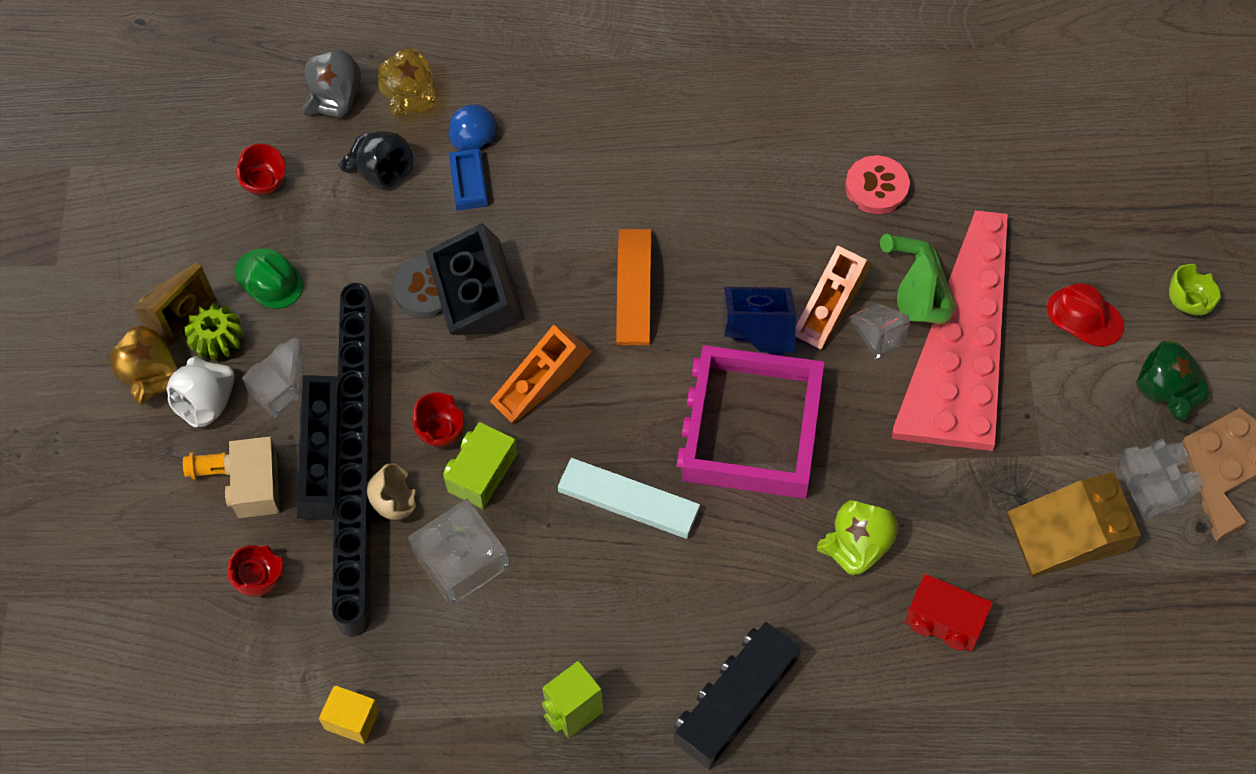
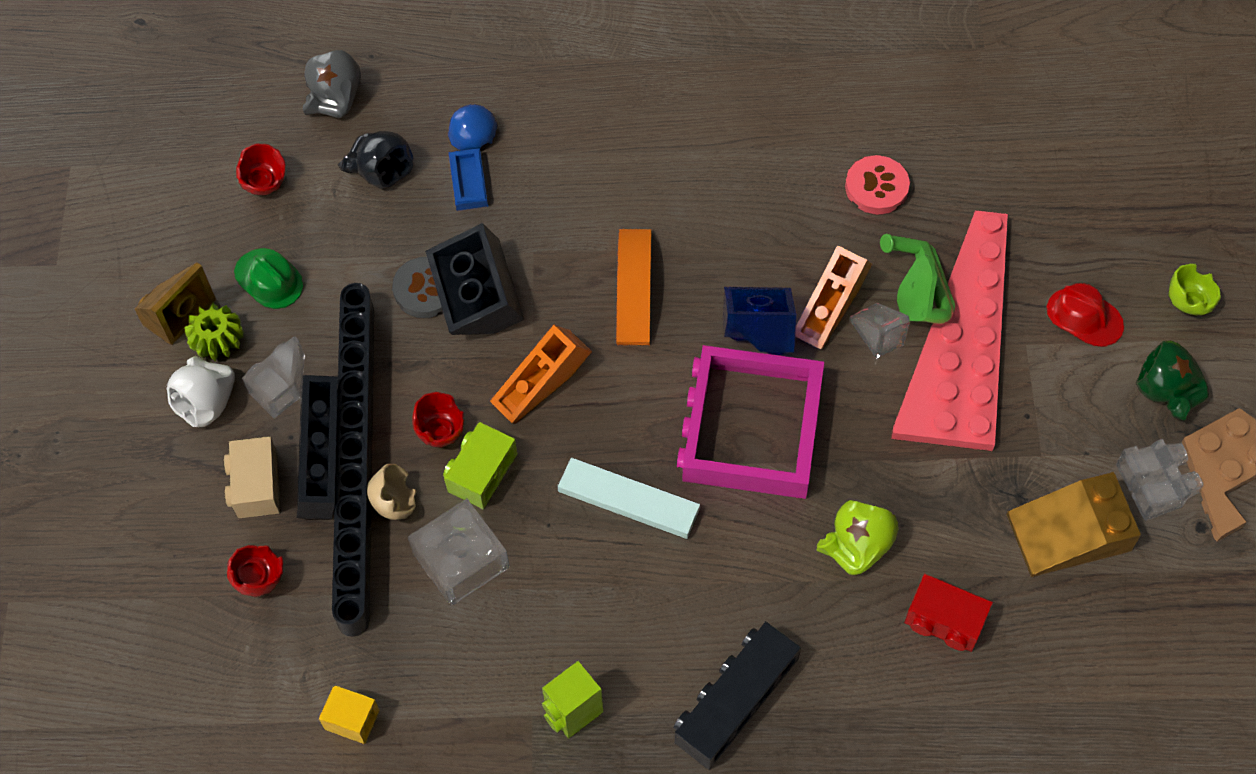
pearl gold piece [109,326,178,406] -> none
light orange pin [183,452,226,480] -> none
clear yellow piece [378,47,435,119] -> none

